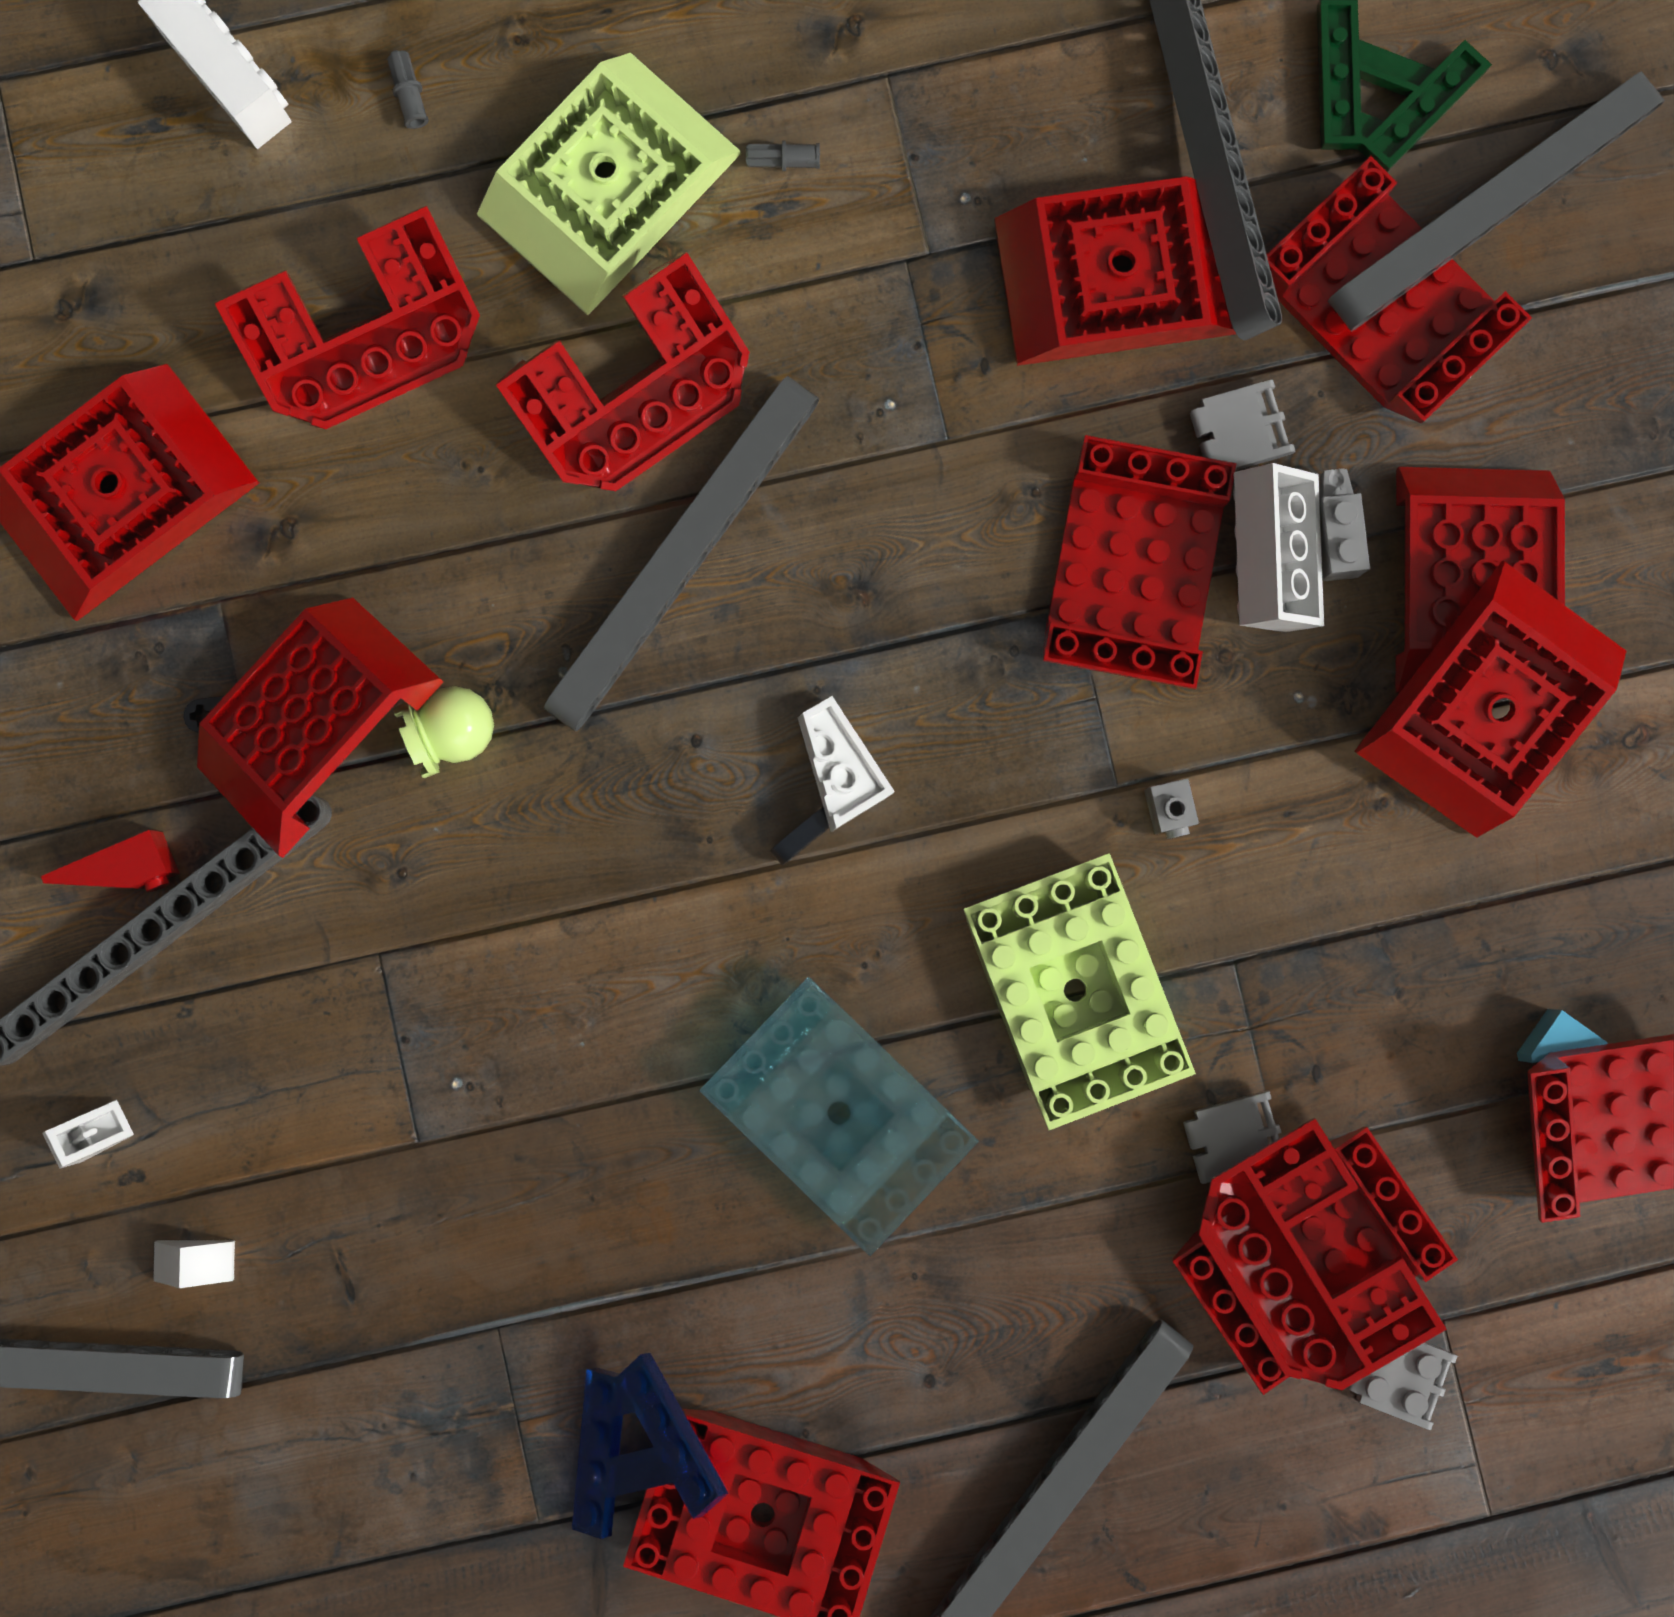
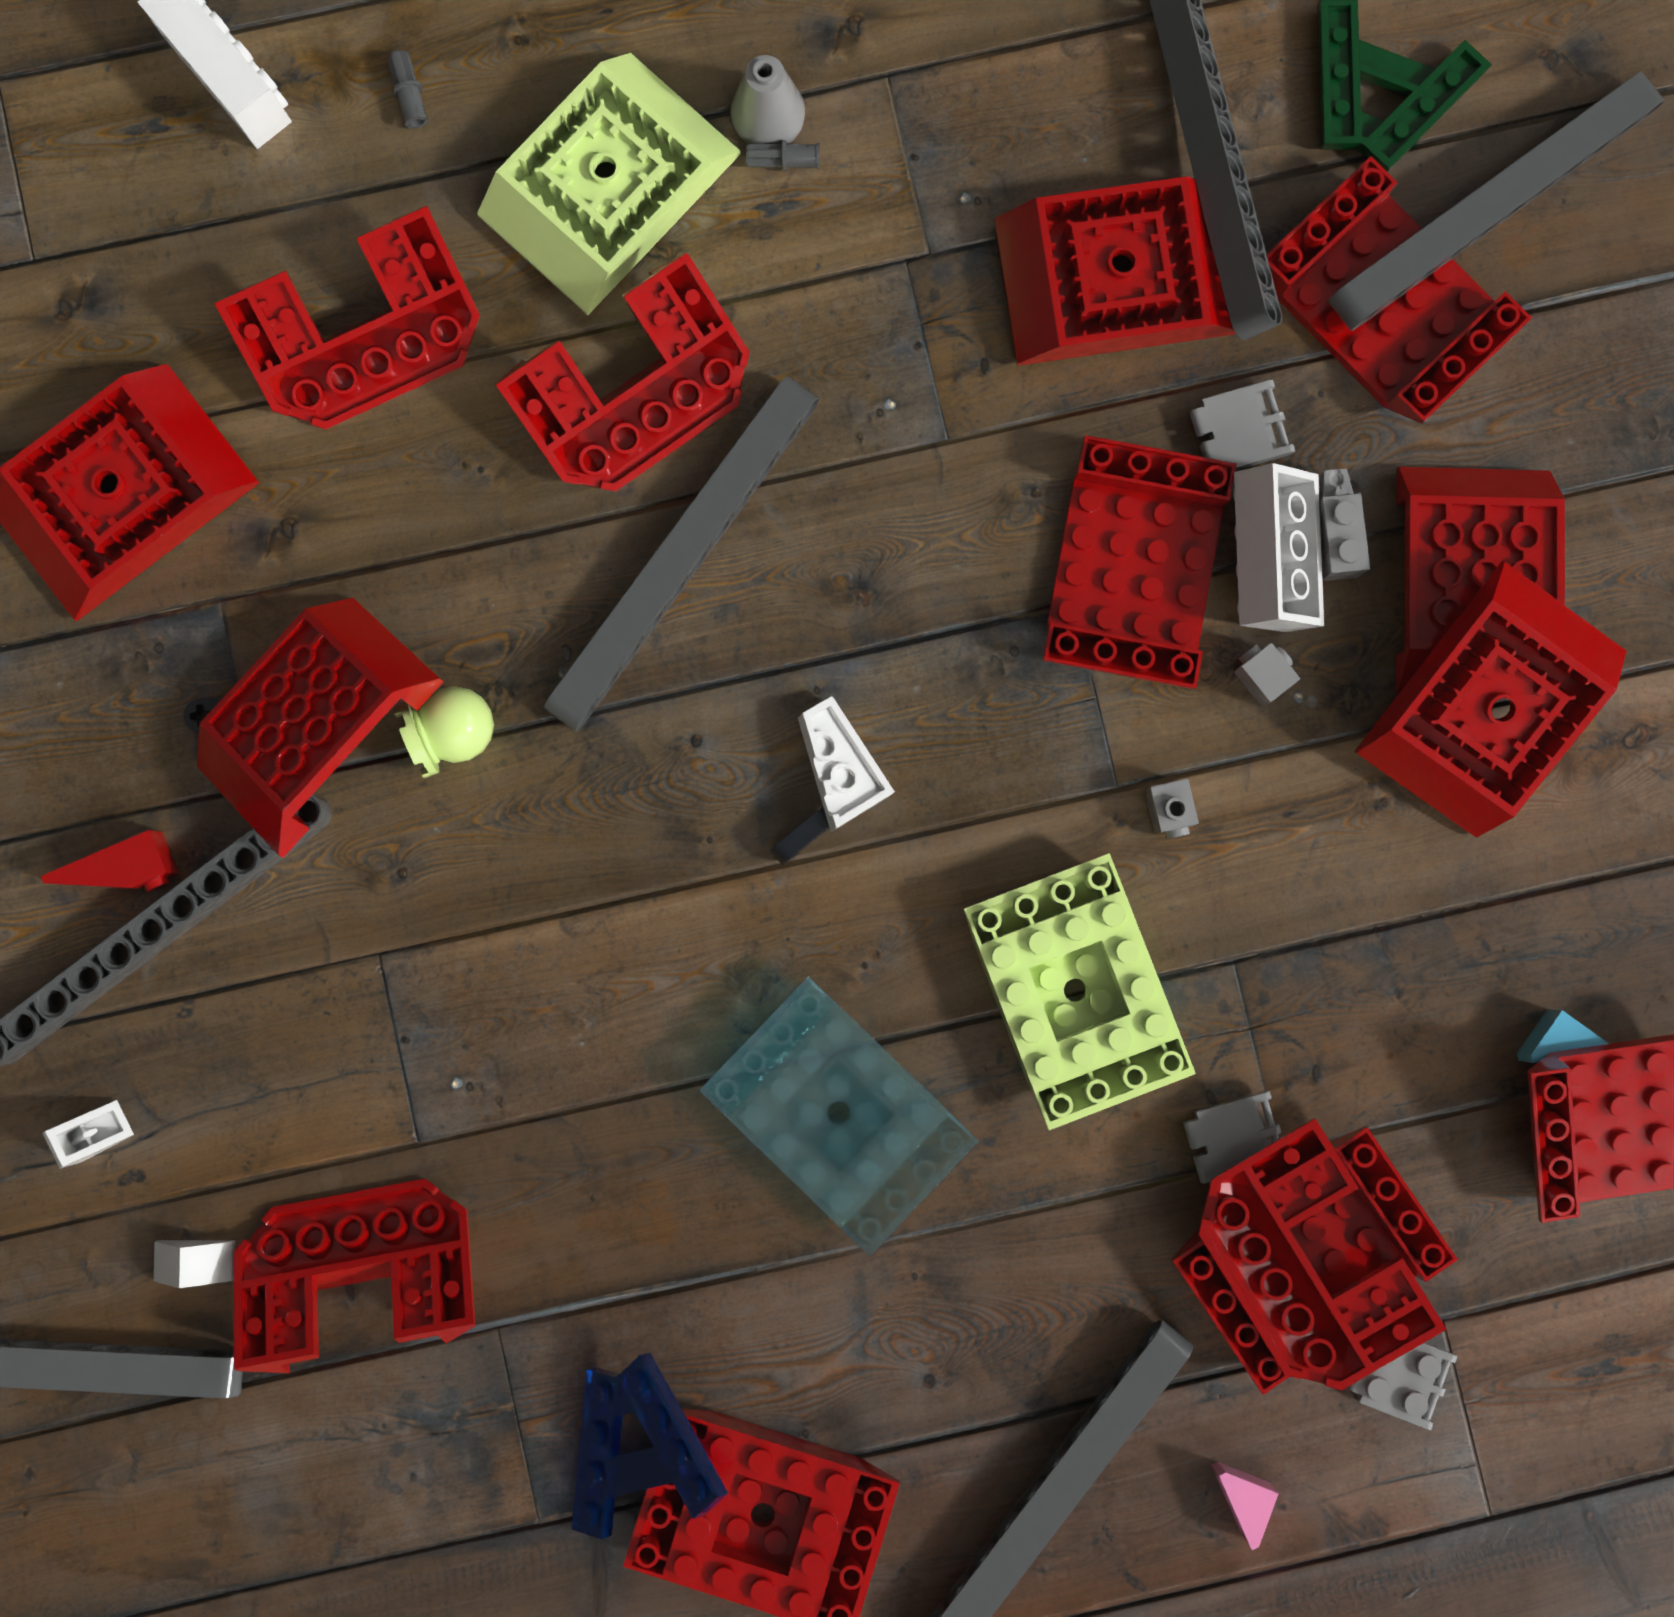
none -> red slope [234,1178,476,1373]
none -> light grey cone [731,55,805,144]
none -> bright pink slope [1211,1462,1279,1550]
none -> light grey brick [1234,643,1301,707]

